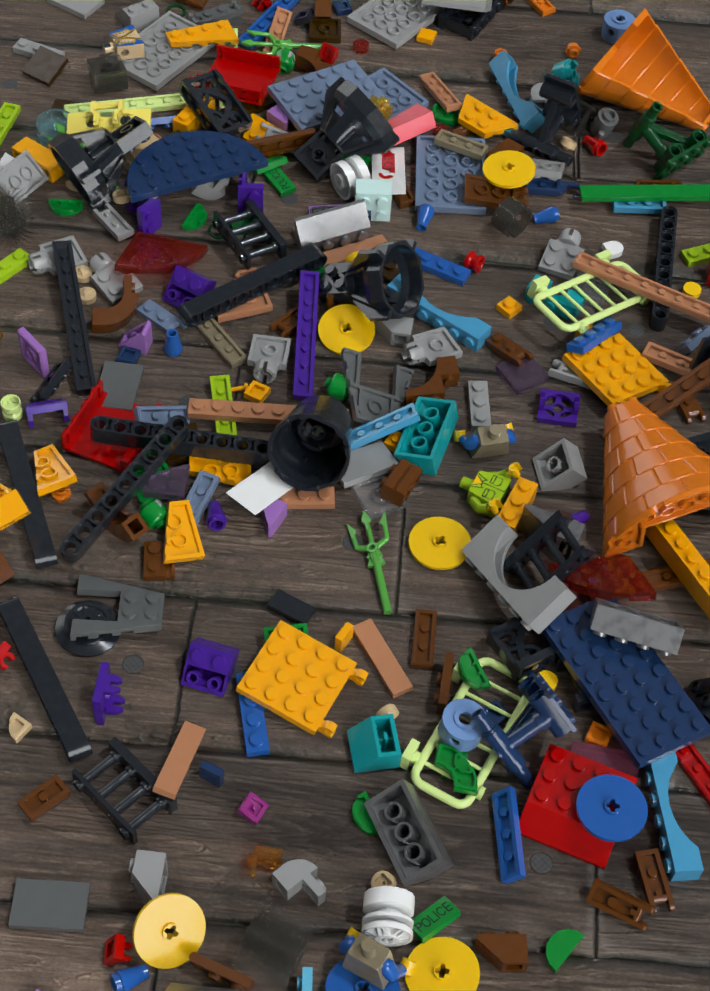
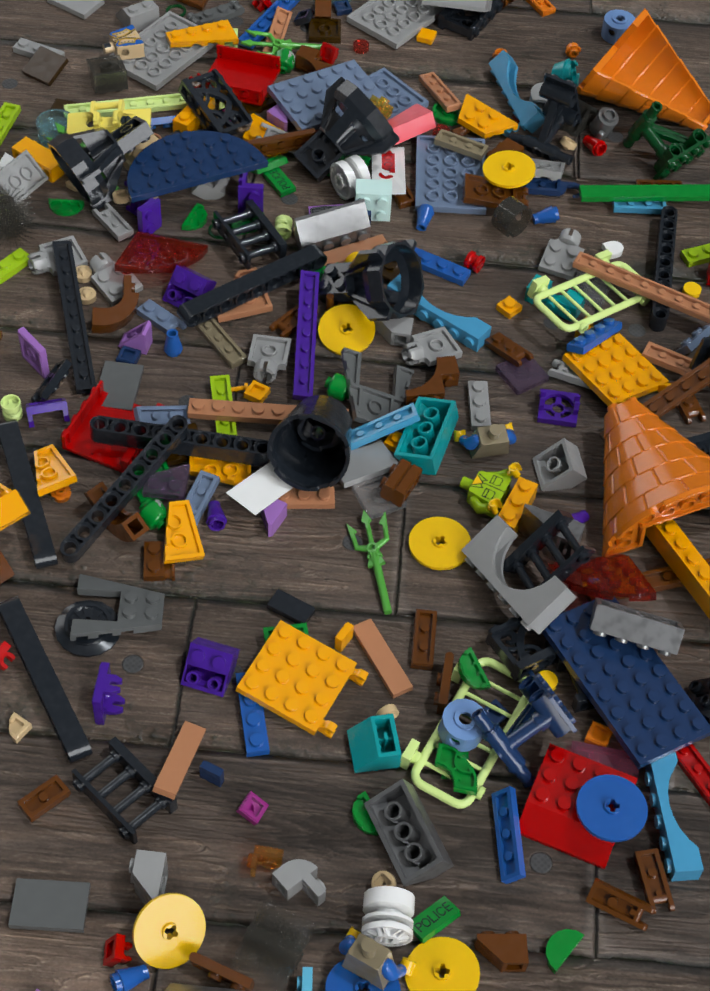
none -> yellowish green wheel [275,215,293,240]

